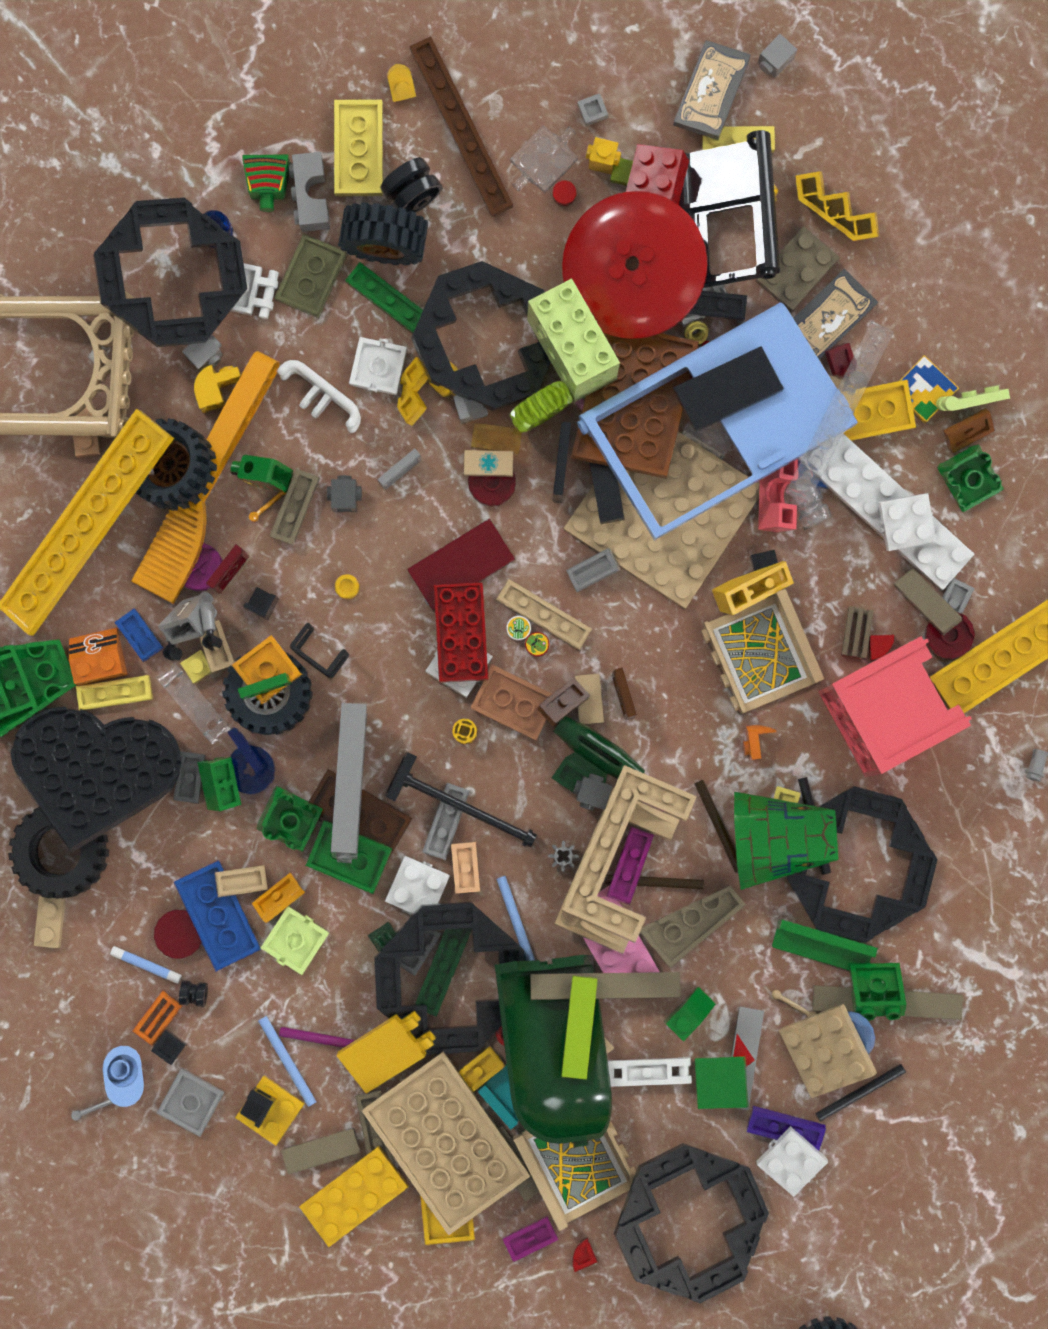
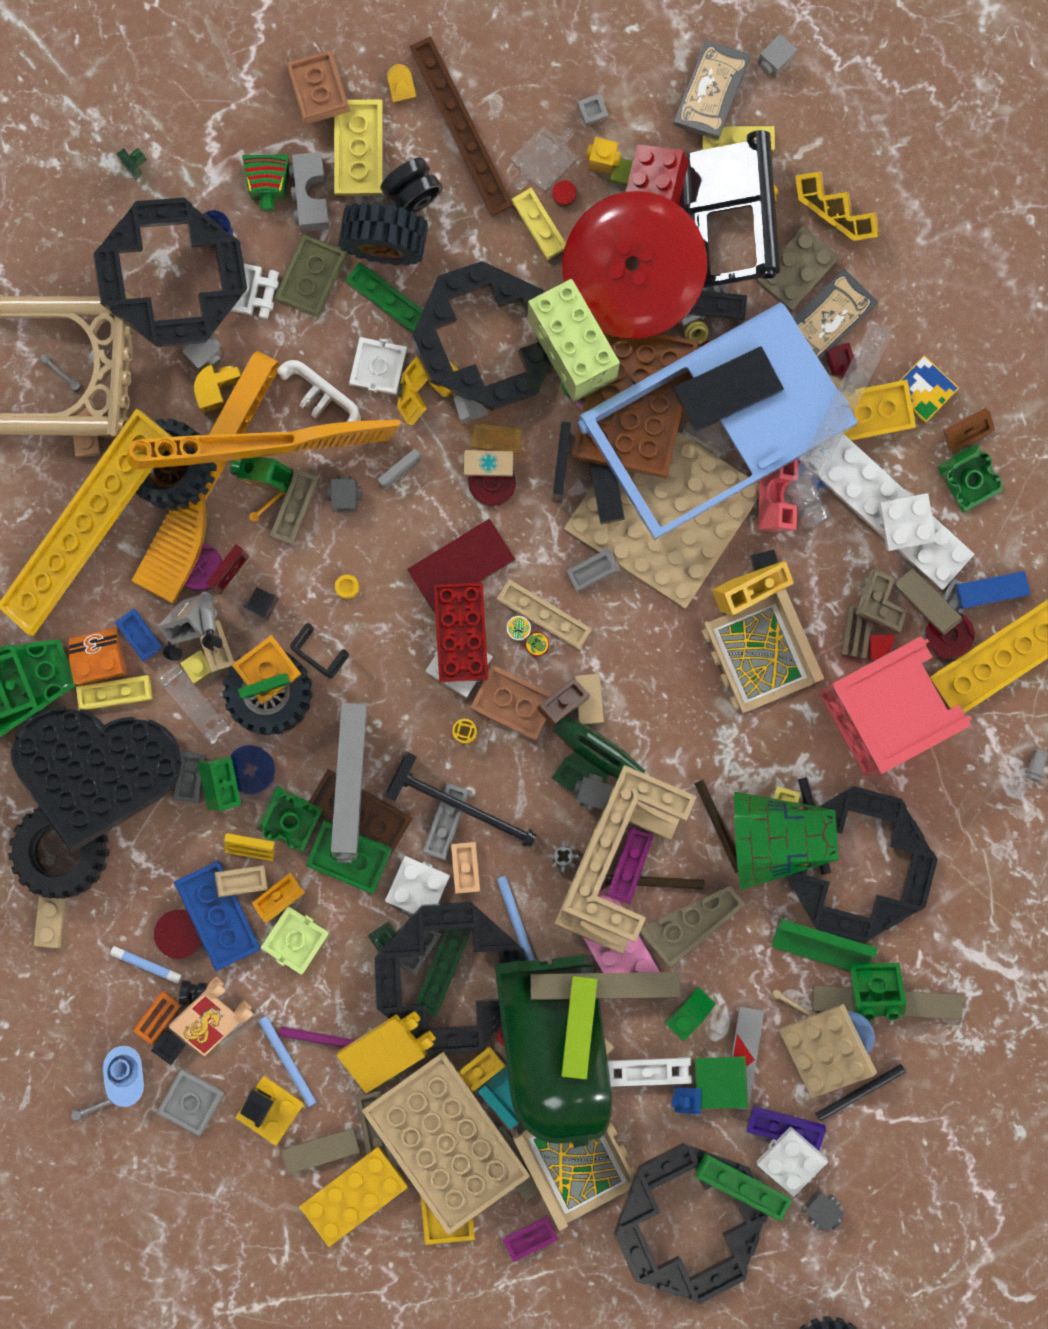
clear blue tile [227,727,266,774] -> none
lime gear [510,381,574,432] -> none
red tile [572,1237,597,1272] -> none
reddish brown tile [611,667,637,720] -> none
orange plate [743,725,777,761] -> none
yellowish green plate [936,385,1010,411] -> none
none -> light grey hinge [40,354,81,391]
none -> clear green tile [116,148,147,180]
none -> light orange piece [127,420,401,469]
none -> flag [169,977,253,1056]
none -> yellow tile [224,833,275,861]
none -> nougat tile [286,50,351,125]
none -> light yellow tile [511,188,566,261]
none -> blue tile [672,1086,701,1115]
none -> green tile [694,1153,793,1222]
none -> dark grey brick [802,1189,844,1232]
none -> dark tan tile [855,569,908,633]
none -> blue tile [955,571,1031,609]

